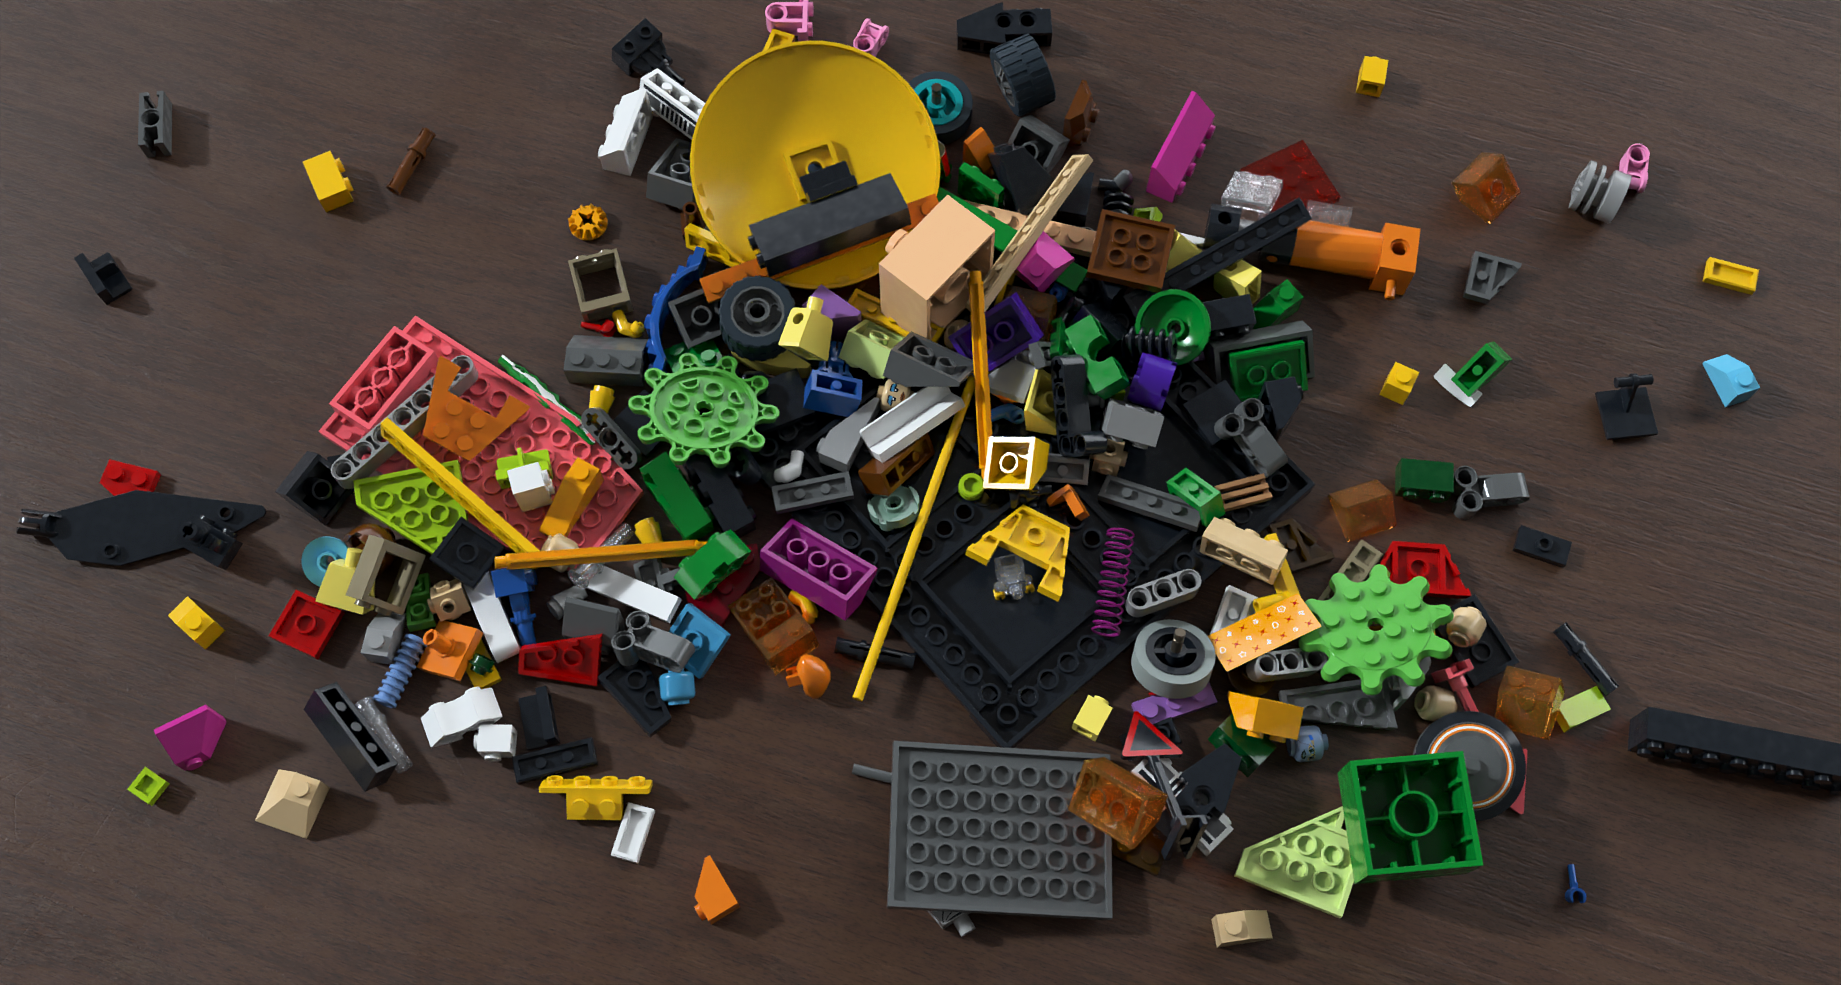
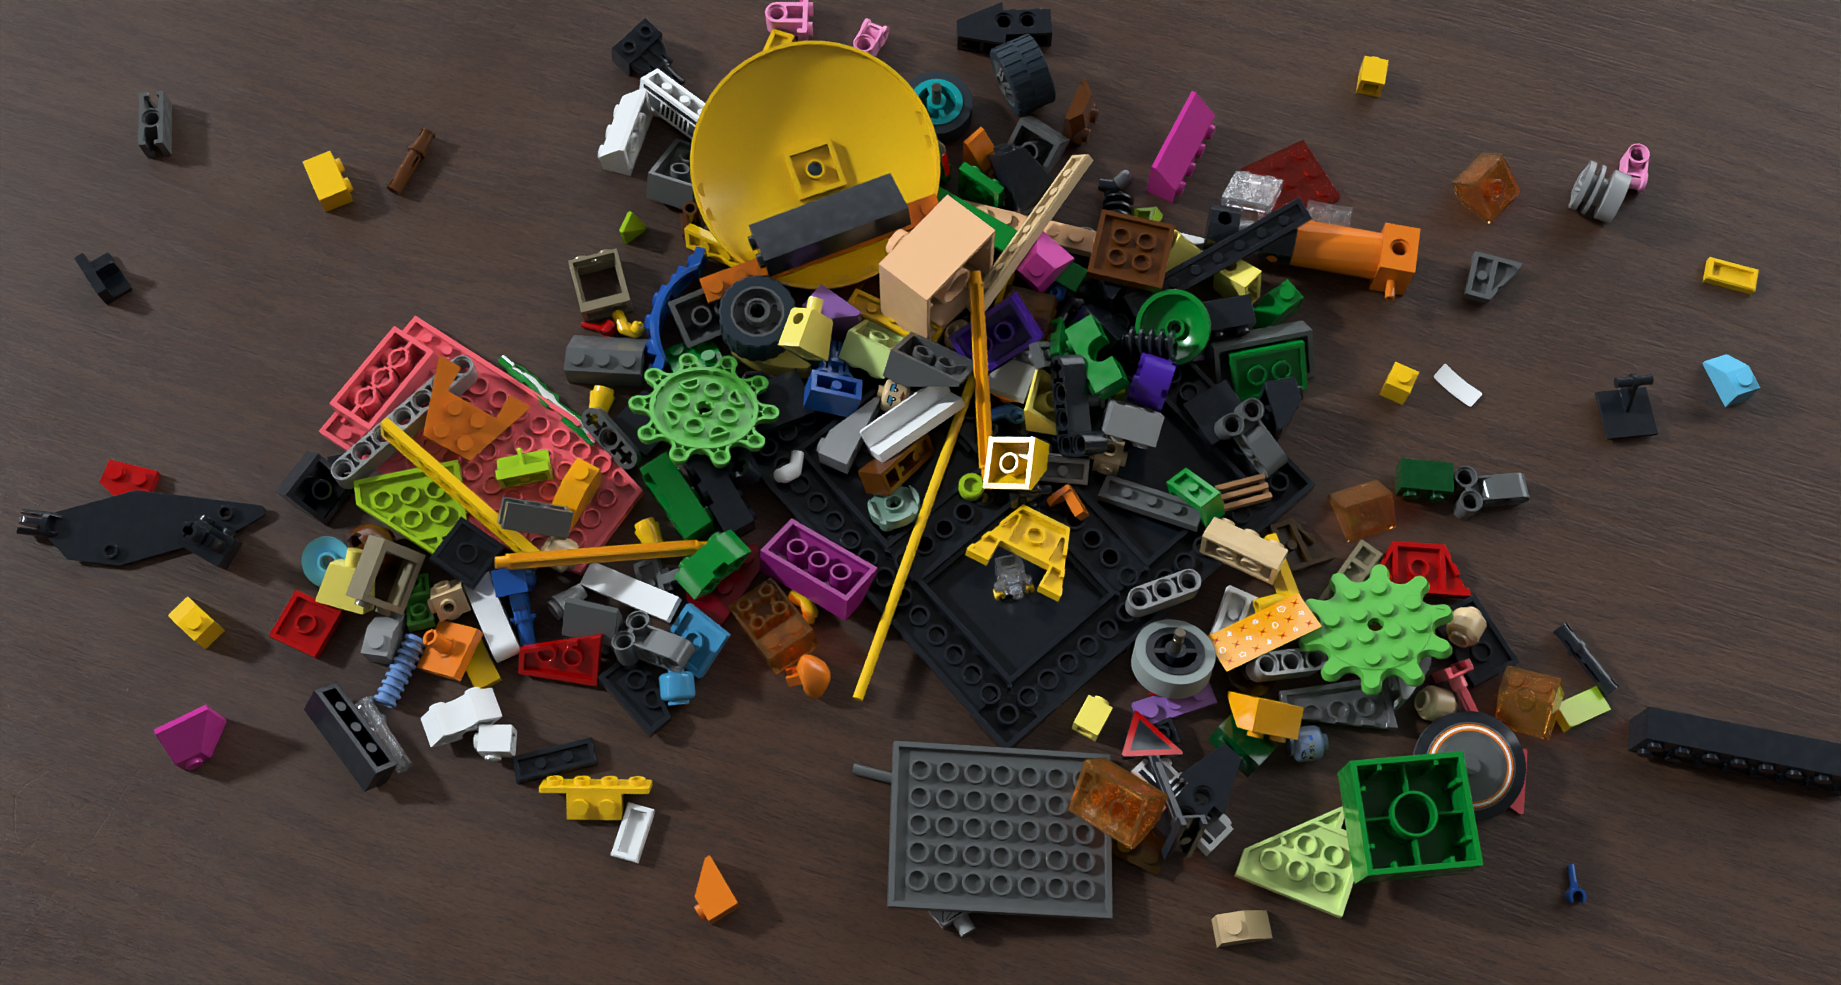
lime plate [127,767,170,806] -> none
tan slope [255,769,330,839] -> none
dark green plate [469,653,495,676] -> none
white brick [507,462,555,512] -> none
black panel [518,686,560,750] -> none
light orange gear [568,204,608,240] -> none
clear pin [568,523,635,589] -> none
dark grey plate [772,471,854,514] -> none
black panel [799,161,858,203] -> none
black pin [834,637,916,670] -> none
black slope [1056,172,1094,227] -> none
magenta piece [1091,528,1135,637] -> none
green slope [1451,342,1513,397] -> none
black plate [1512,525,1572,568] -> none
none -> dark grey piece [497,497,573,538]
none -> lime slope [619,211,647,244]

